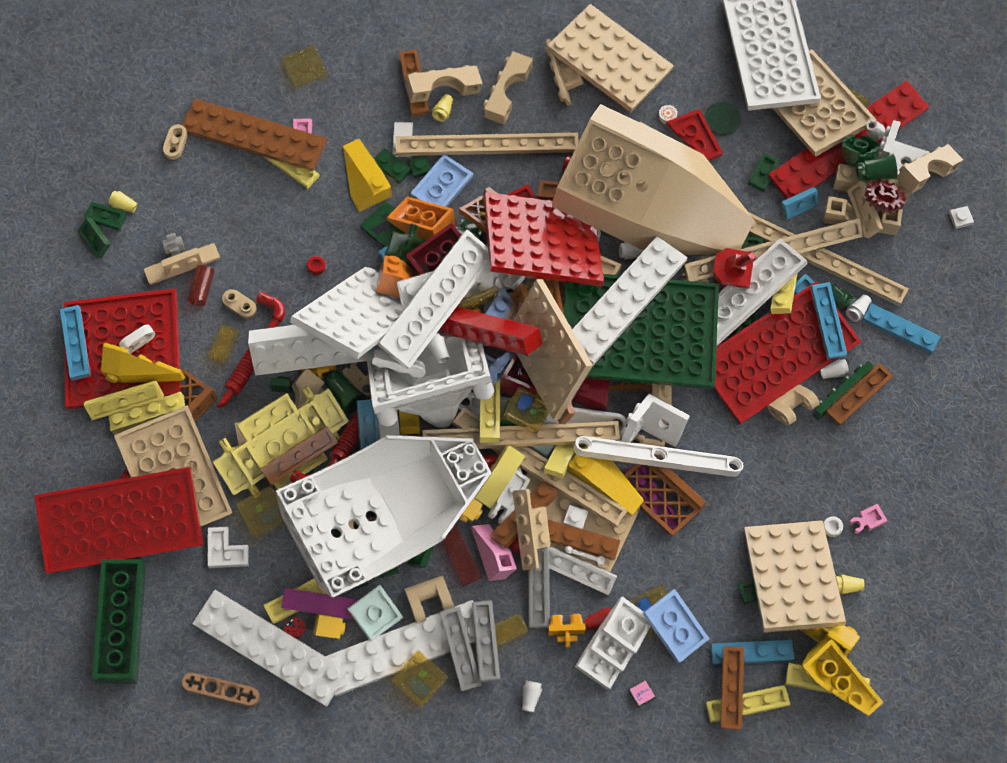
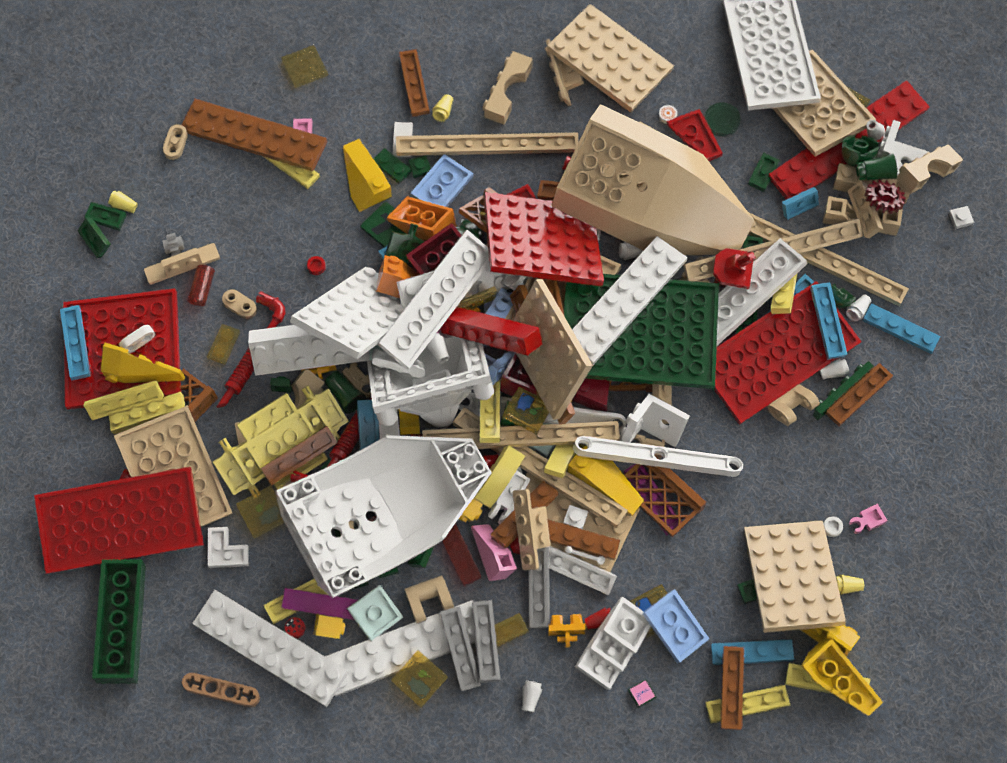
tan arch [405,65,482,103] -> none

